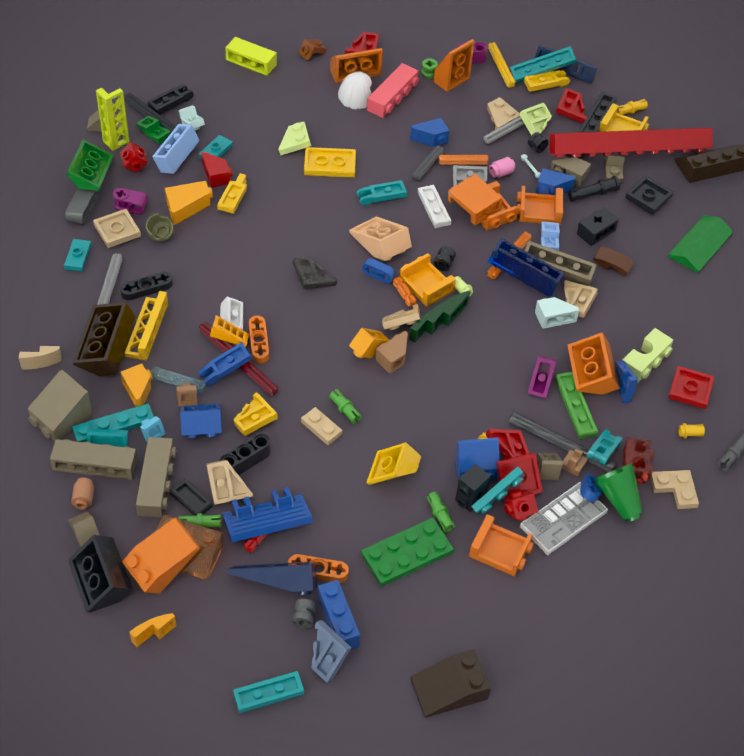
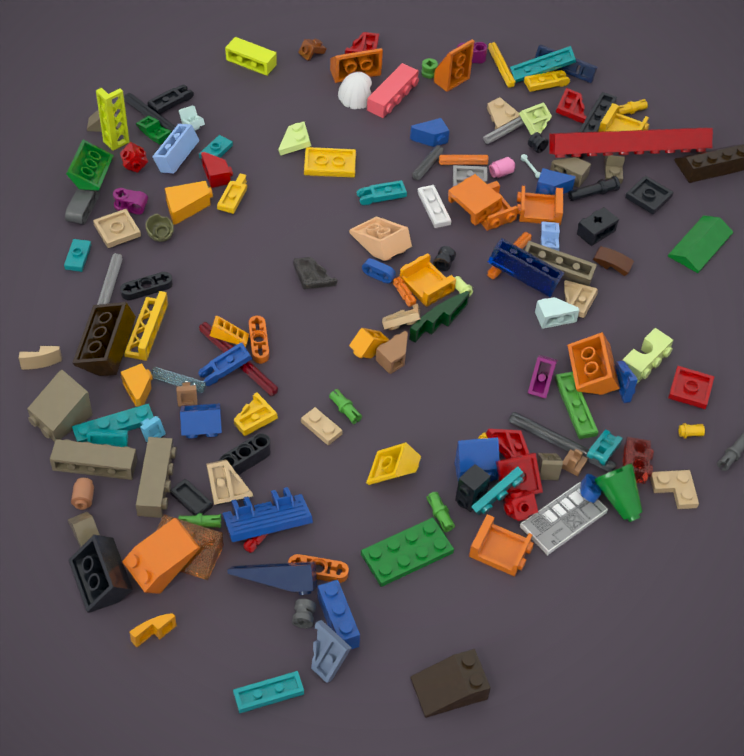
white slope [220,297,243,330] -> none

